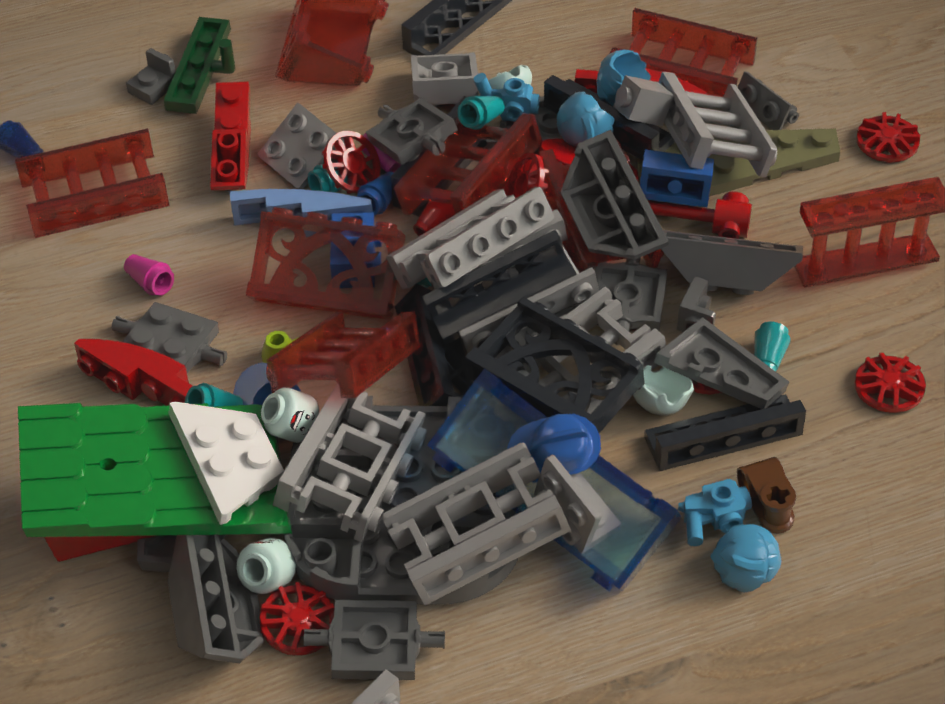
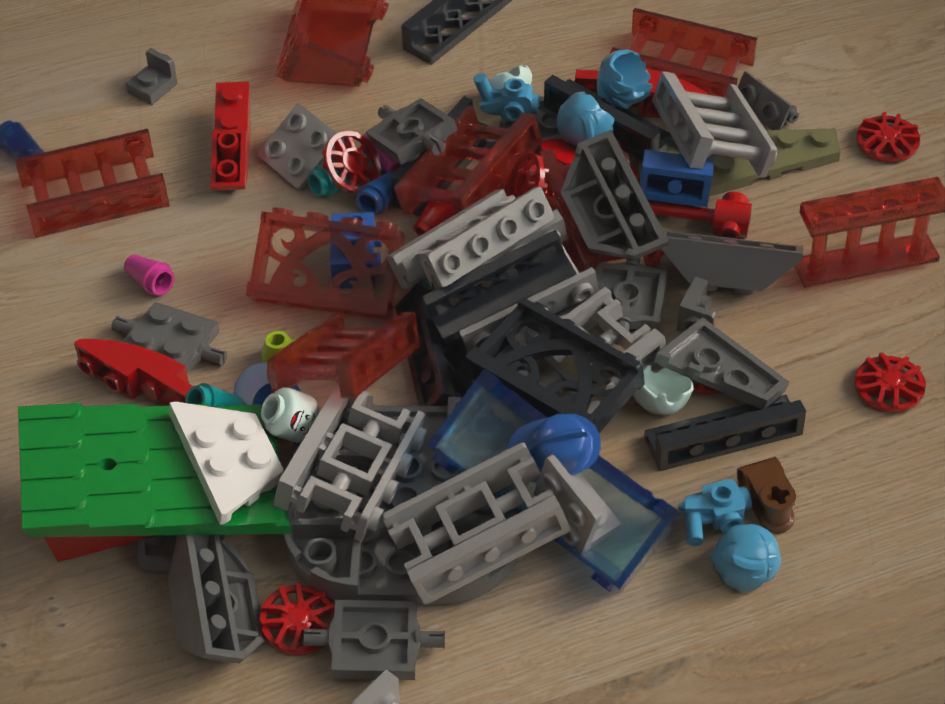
dark green plate [164,17,235,114] -> none
medium blue slope [230,189,372,237] -> none
light aqua head [236,538,296,594] -> none
light grey slope [411,52,479,107] -> none
teal cone [458,96,505,130] -> none
light grey brick [613,75,674,126] -> none
teal cone [754,321,791,371] -> none

